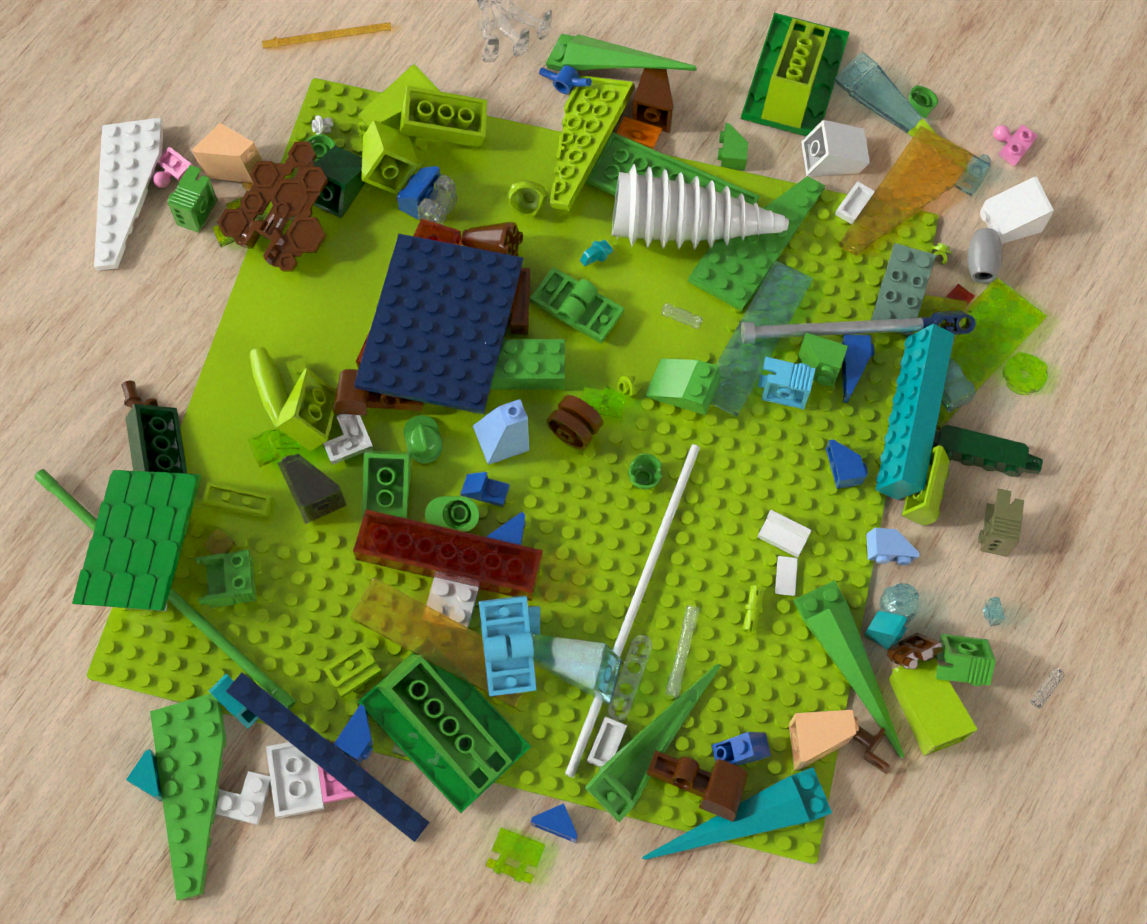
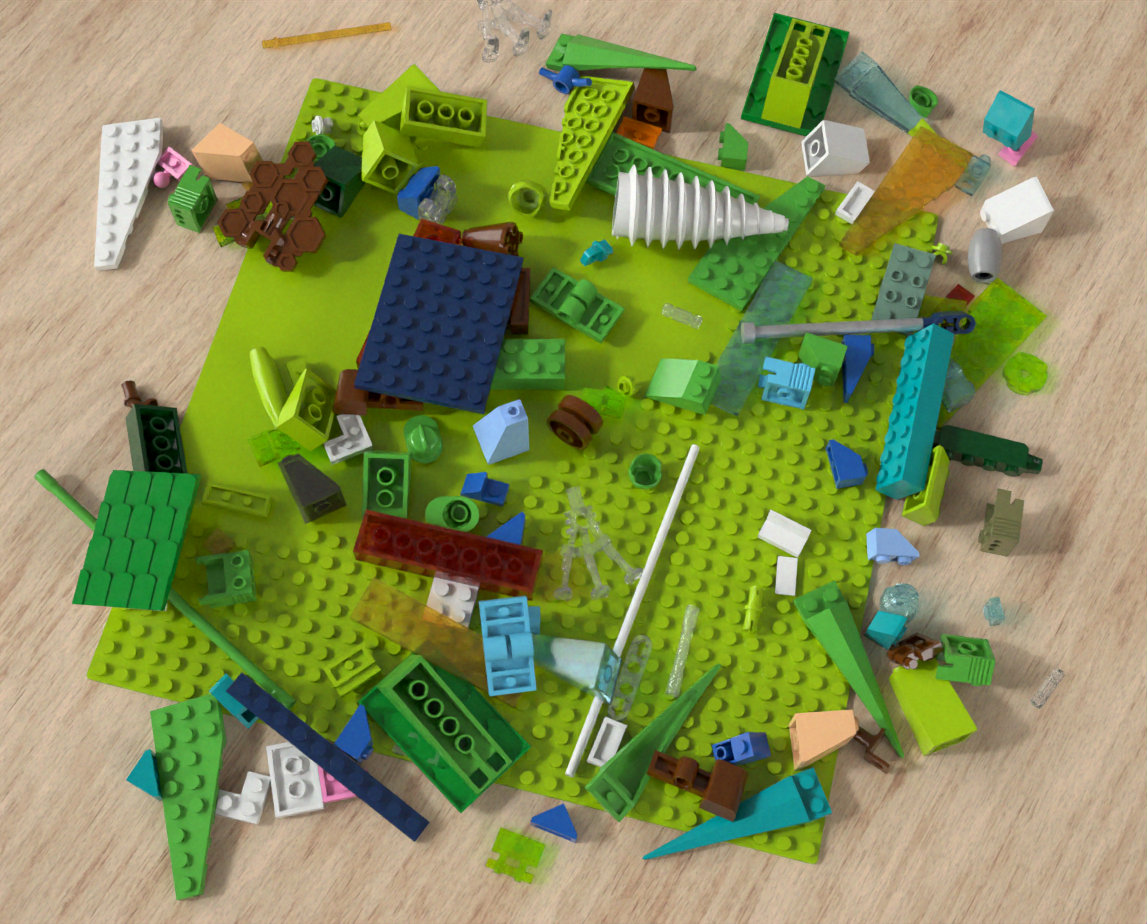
none -> clear piece [553,486,644,601]
none -> teal slope [983,90,1035,151]

